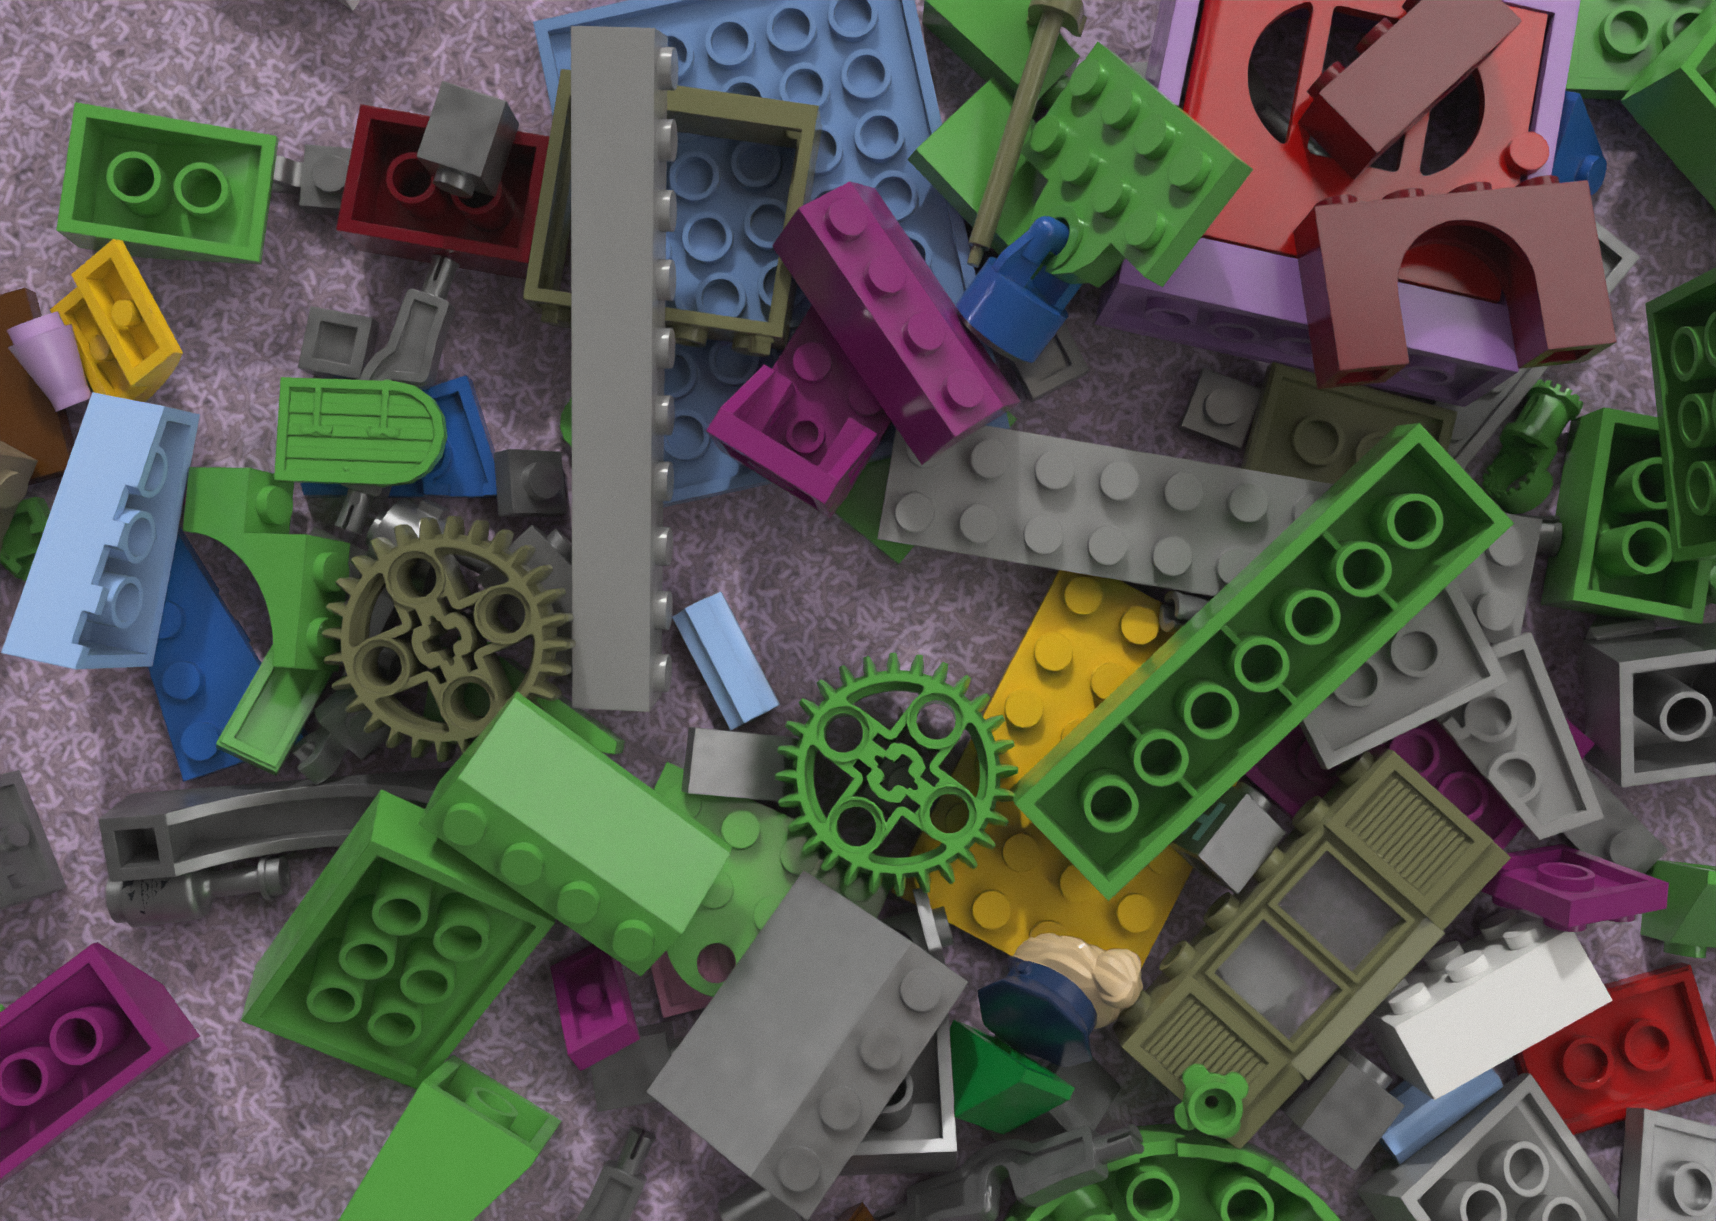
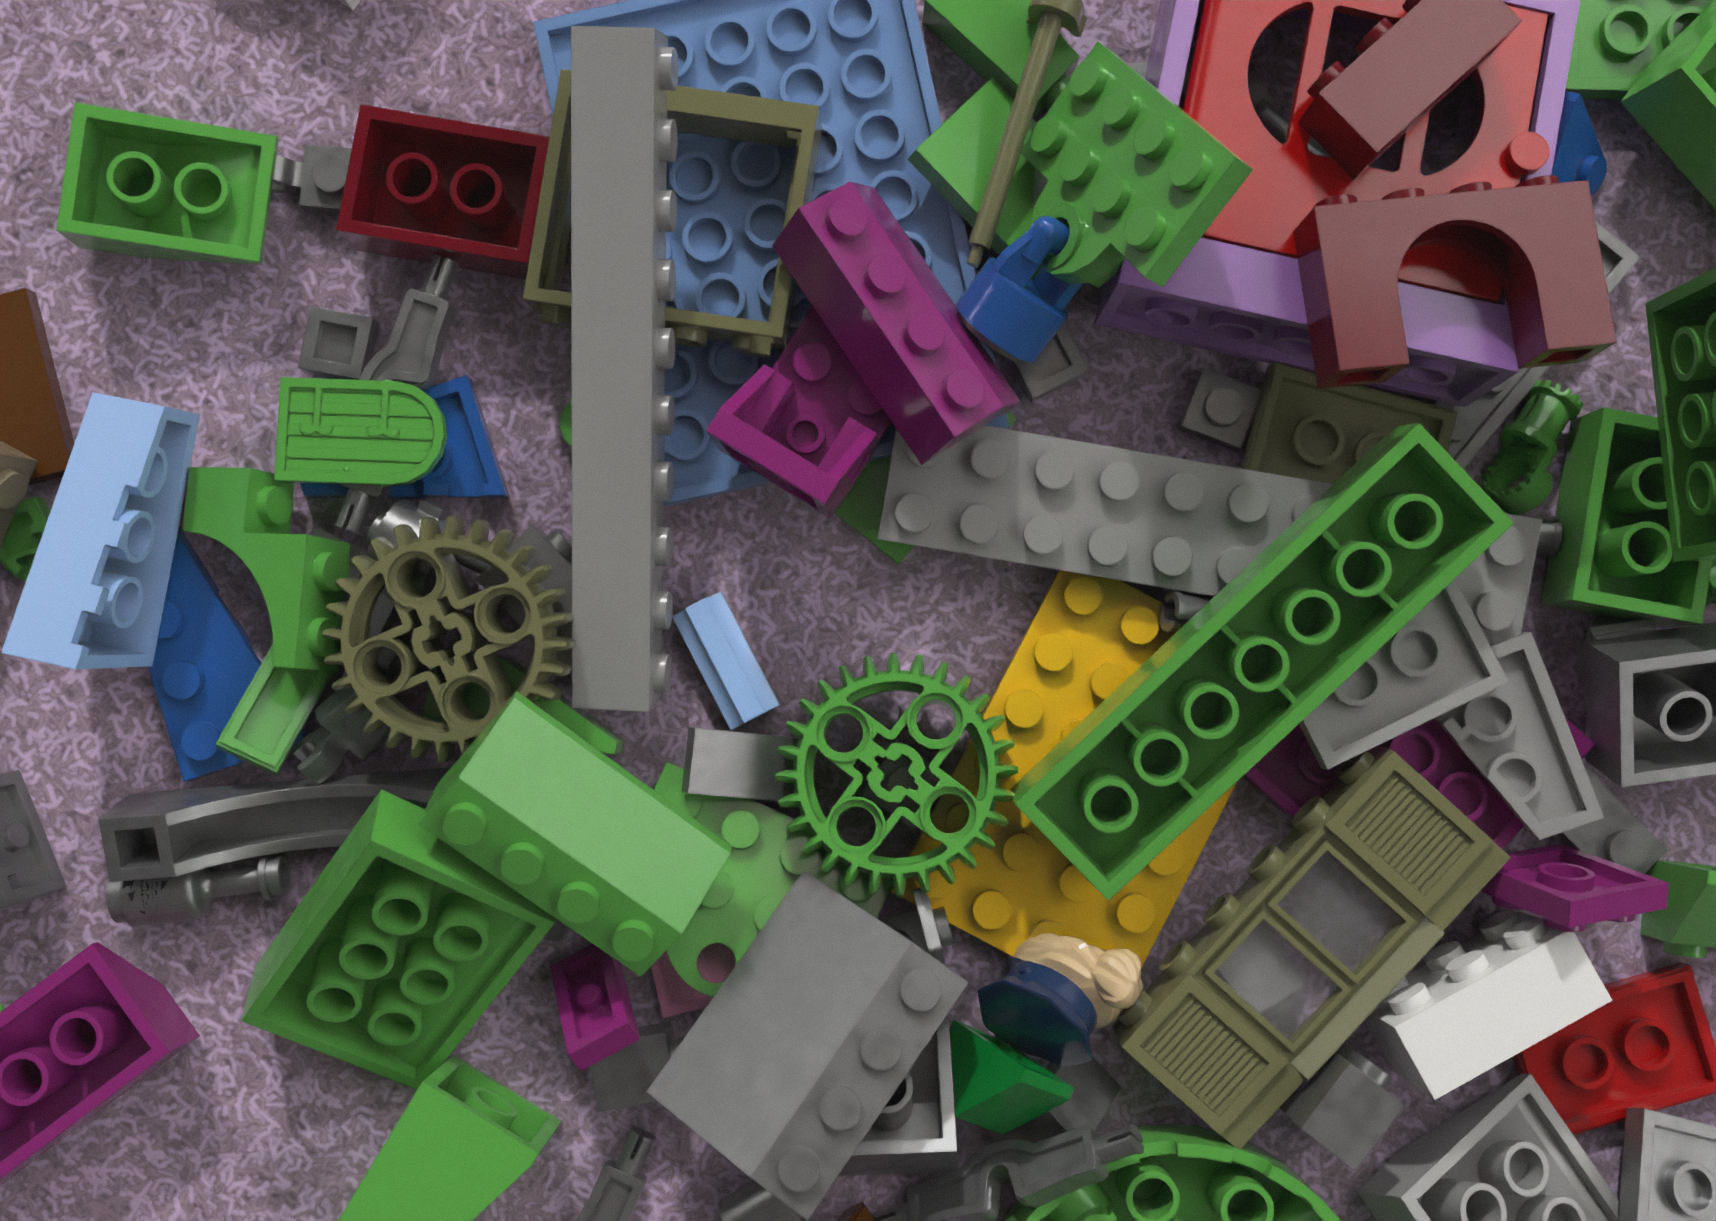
lavender cone [6,311,92,412] -> none
yellow slope [50,239,183,402] -> none
flat silver brick [416,81,519,198] -> none
flat silver plate [494,449,566,517] -> none
flat silver brick [1169,782,1286,894] -> none
bright green plate [1174,1064,1249,1138] -> none
light blue axle [1379,1068,1503,1164] -> none

